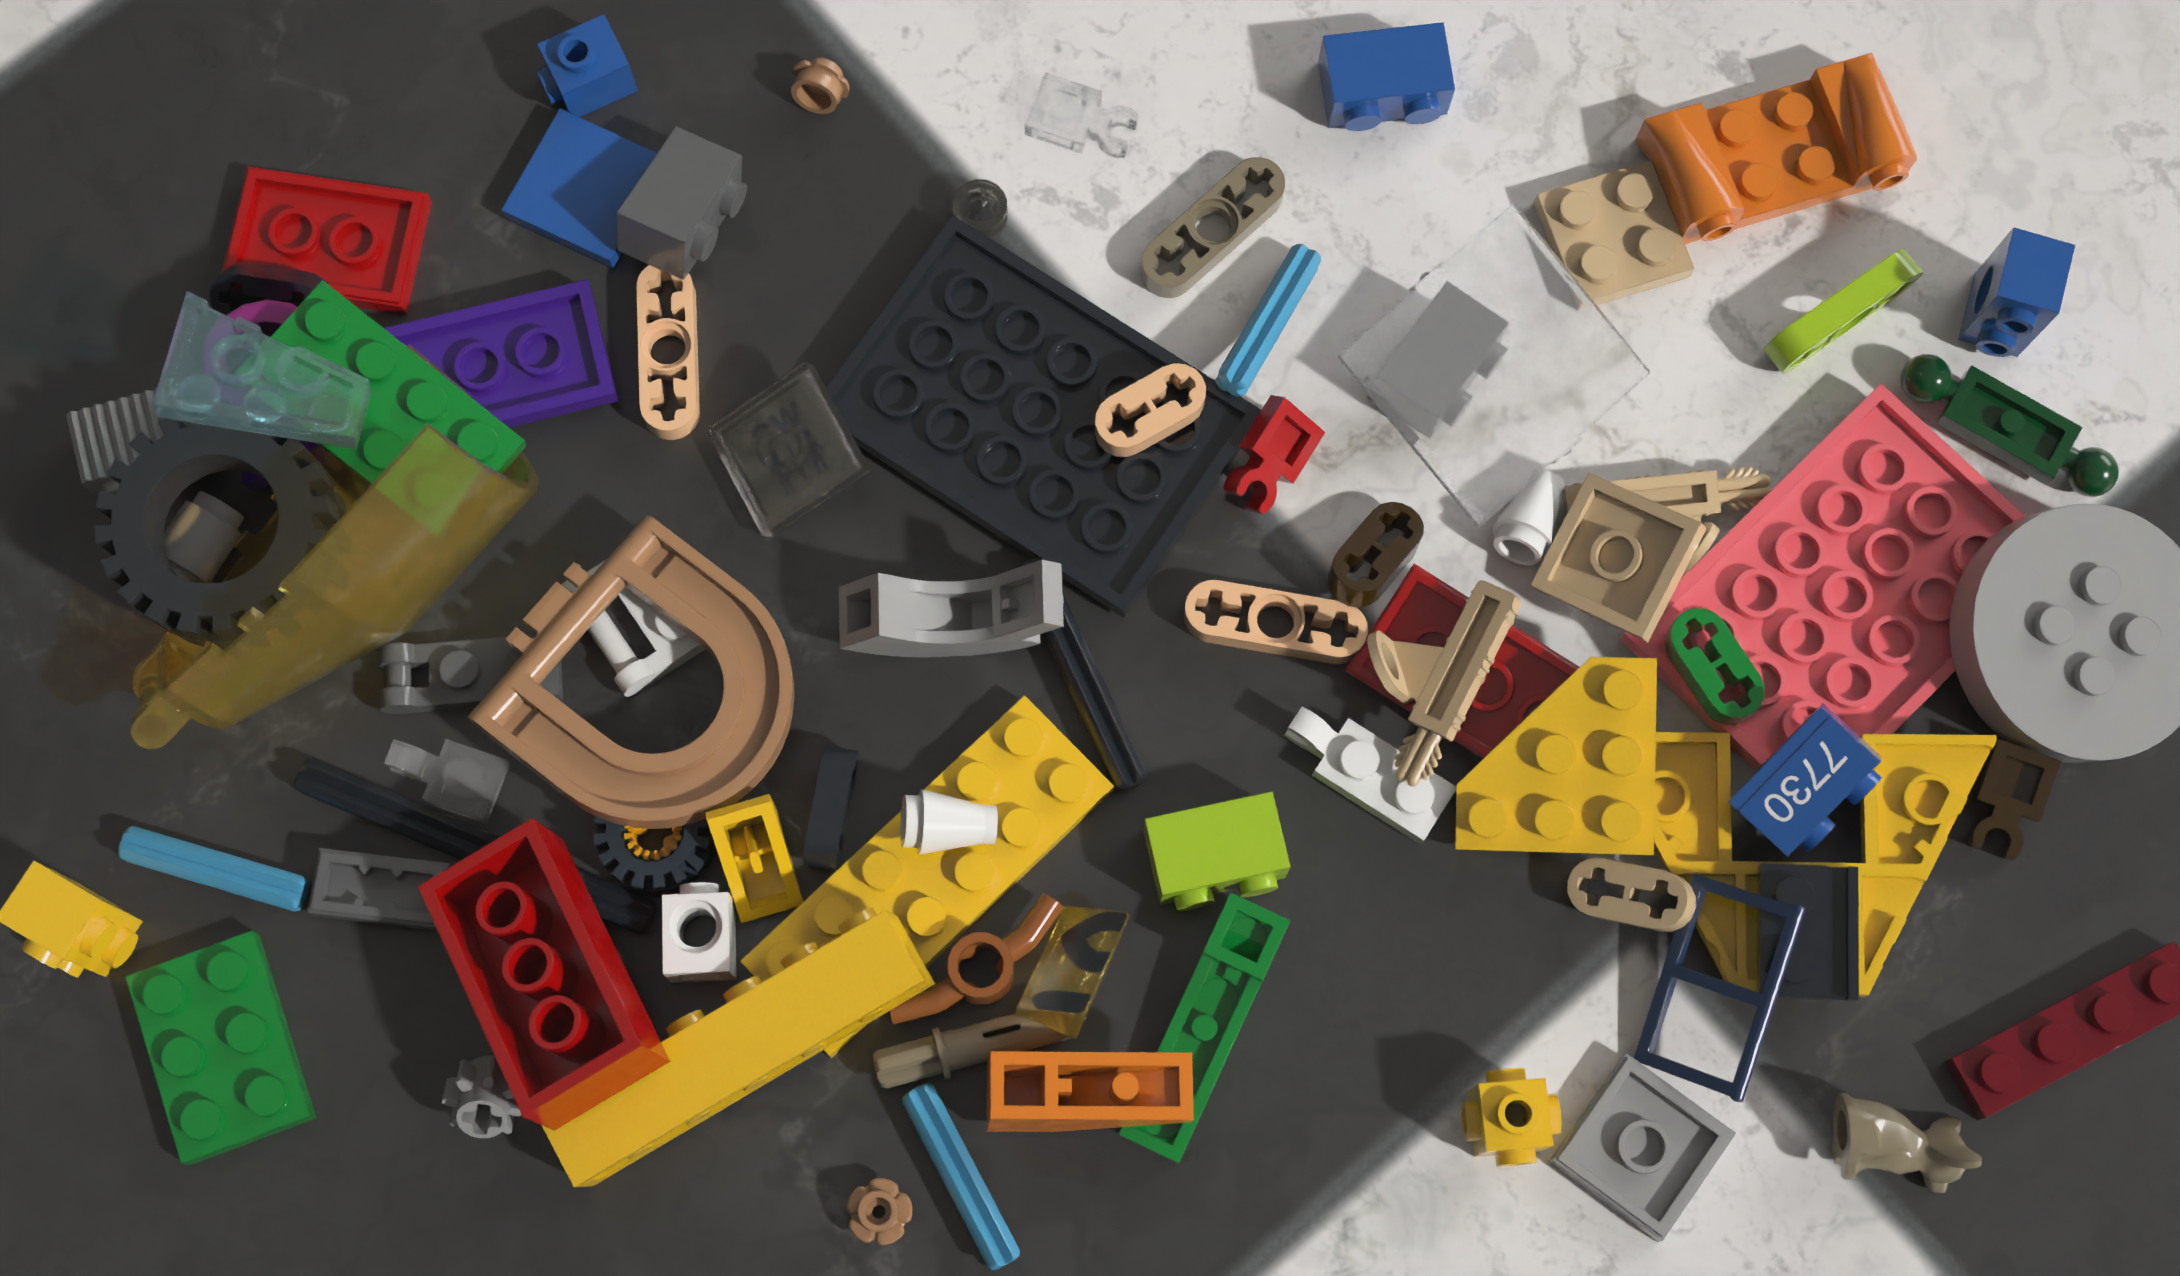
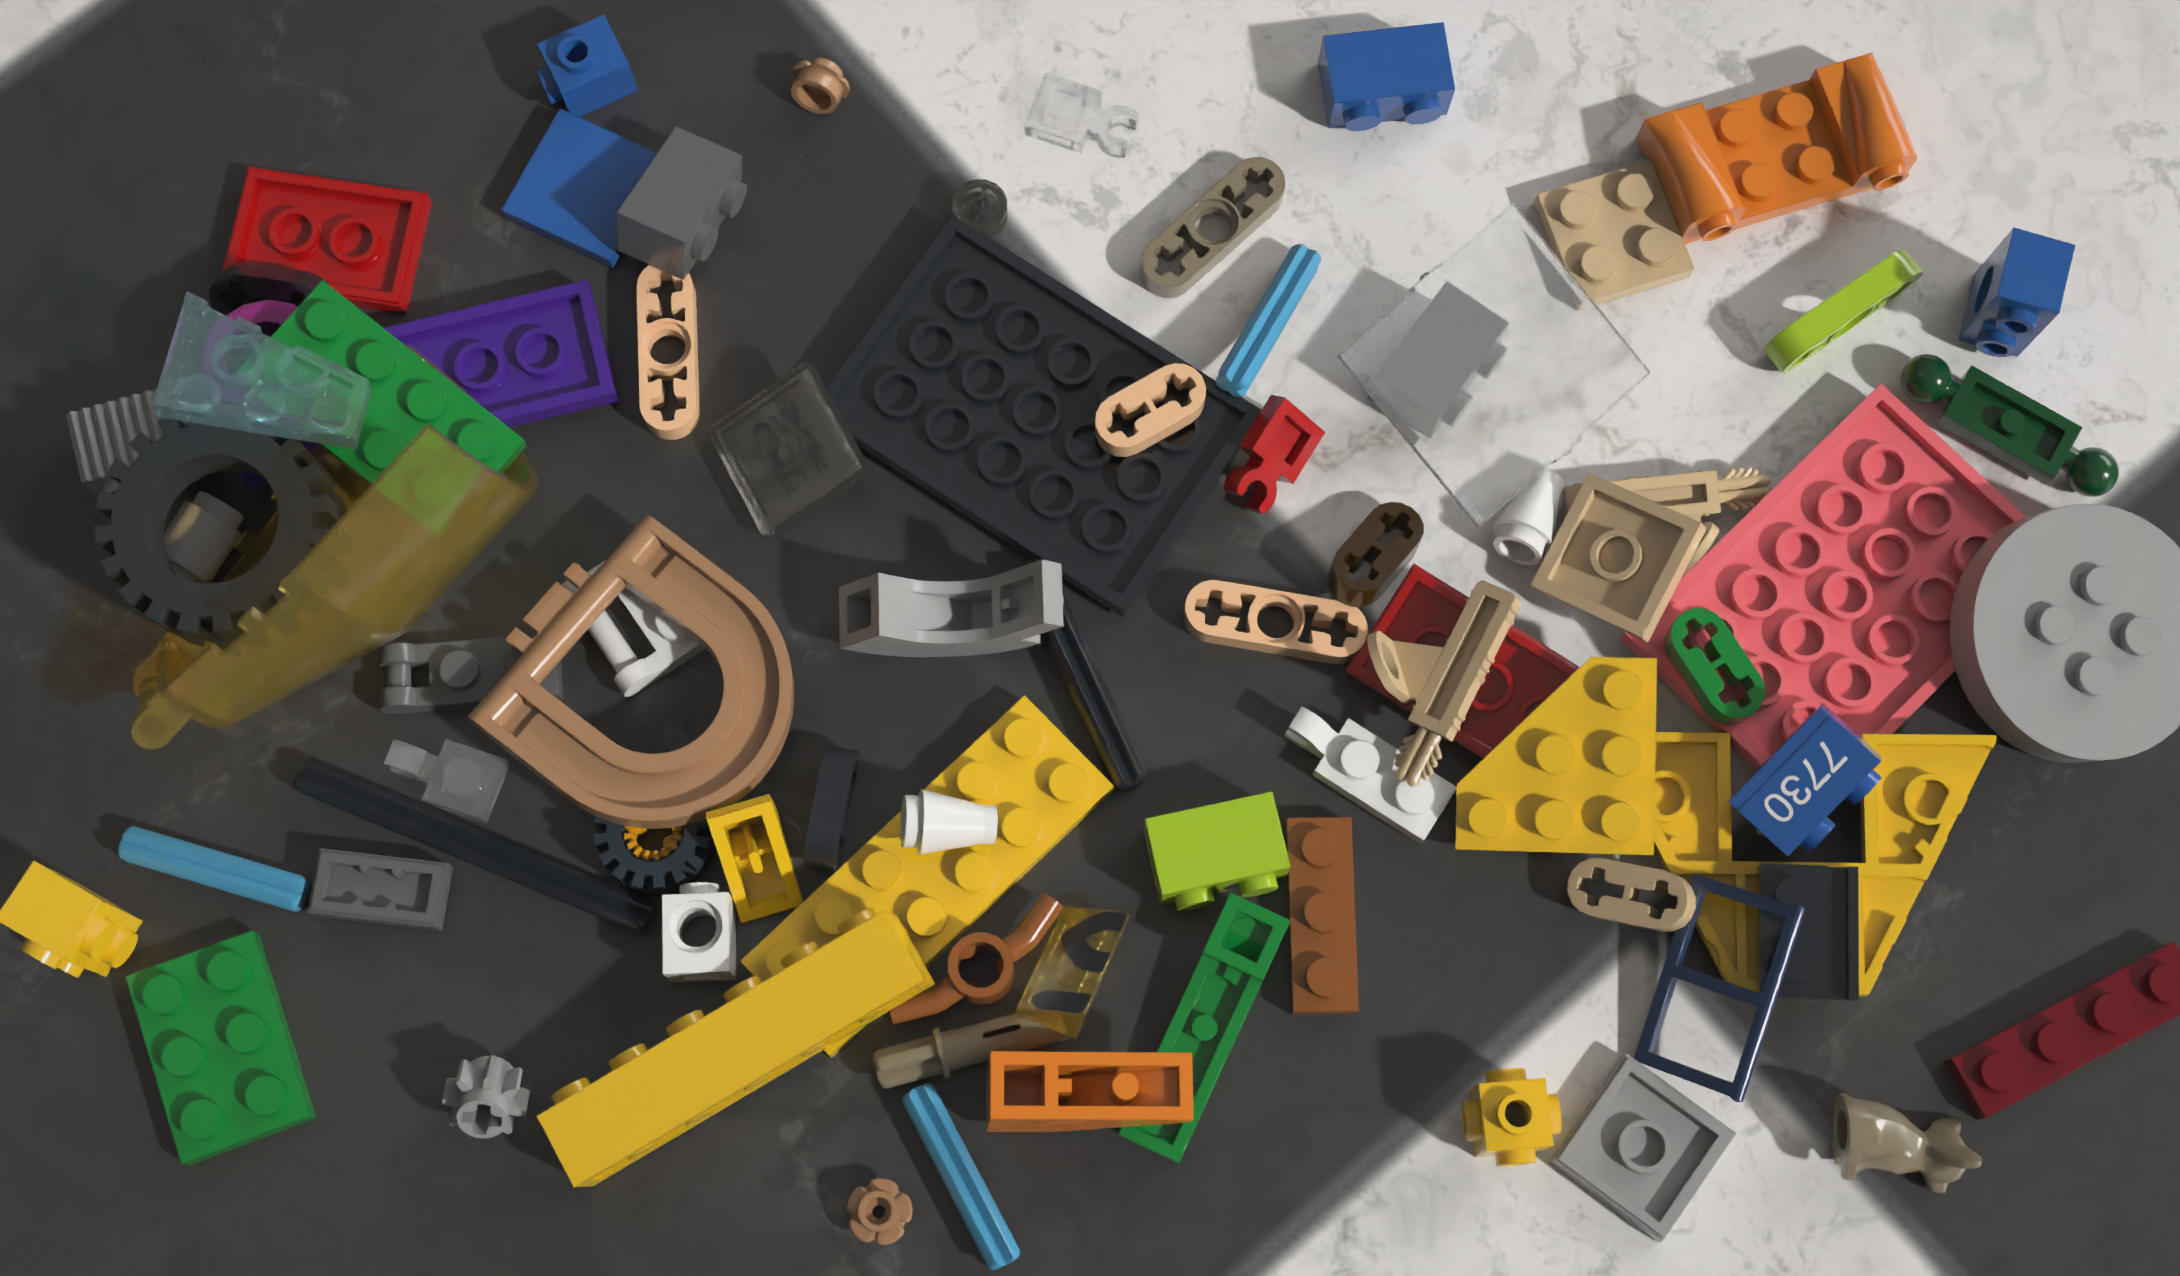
red brick [418,818,670,1131] -> none
dark brown plate [1968,739,2061,860] -> none
none -> dark orange plate [1285,817,1359,1015]

